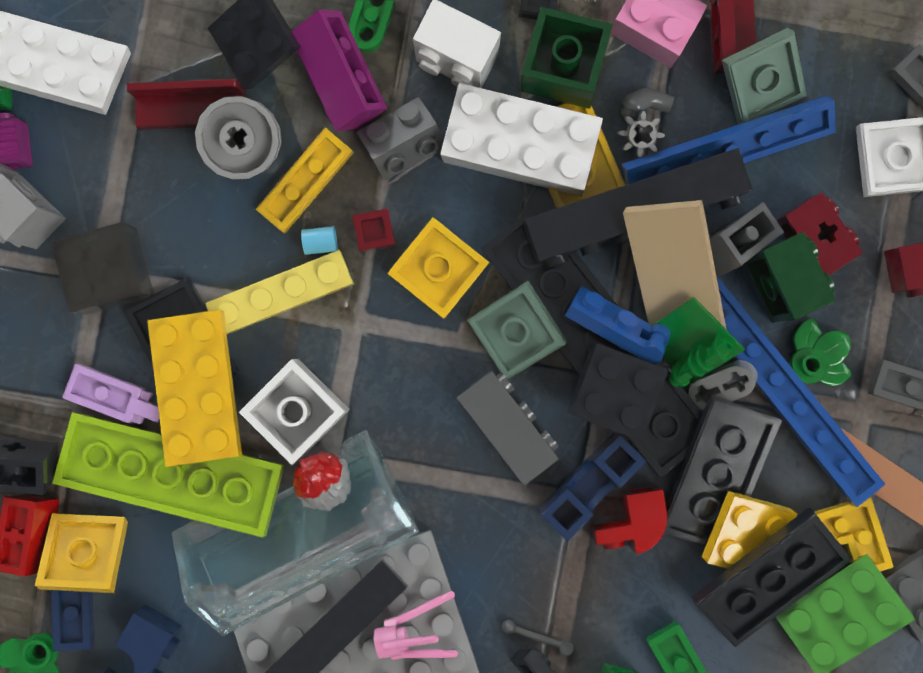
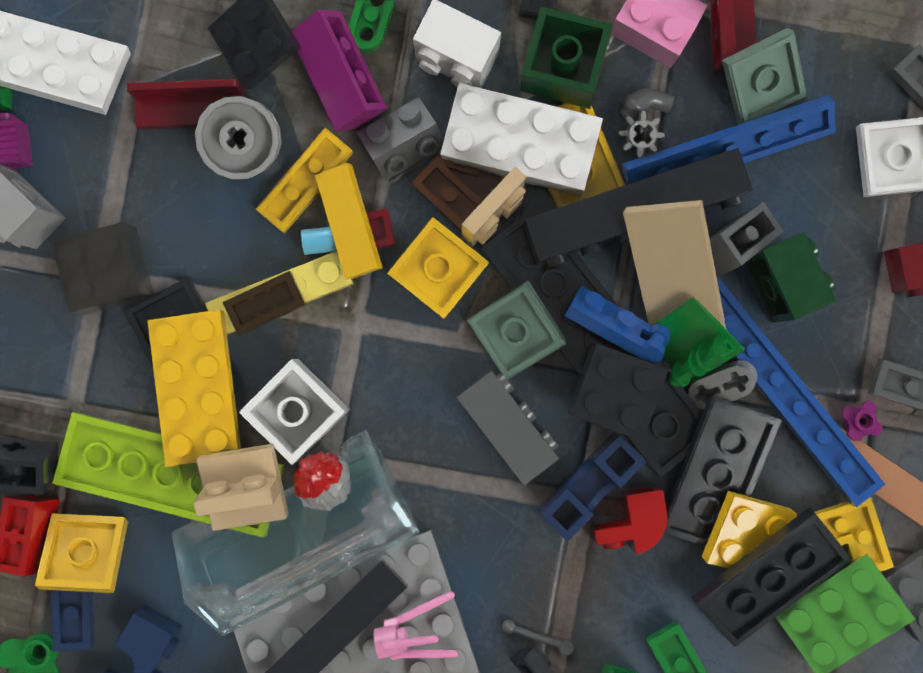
lavender hinge [62,364,160,424] -> none
dark red brick [776,192,863,275] -> none
green plate [789,318,851,386] -> none
none -> tan bracket [193,443,289,531]
none -> dark brown plate [222,271,307,336]
none -> yellow tile [315,163,383,279]
none -> reddish brown wing [411,157,505,232]
none -> tan plate [462,166,527,247]
none -> magenta plate [841,401,883,441]

